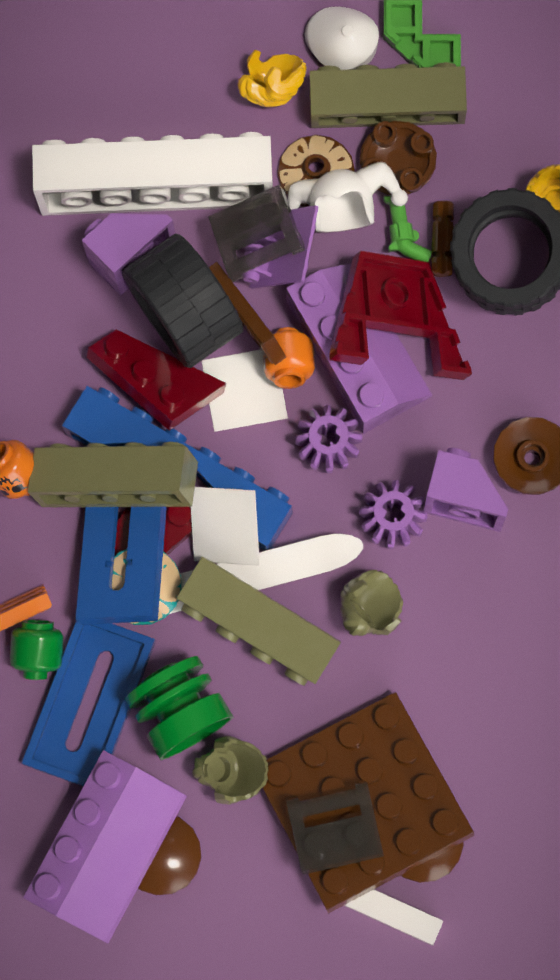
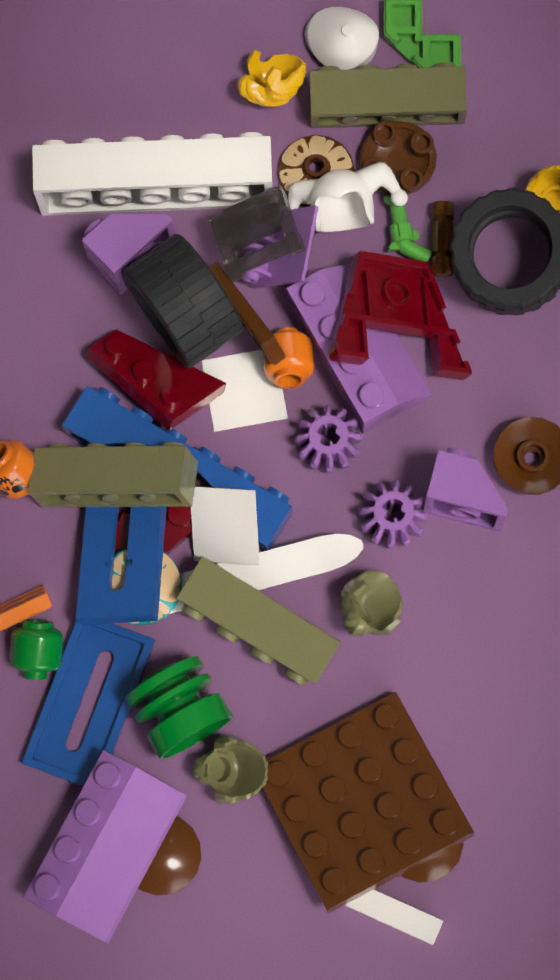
clear smoke plate [286,782,384,875] -> none

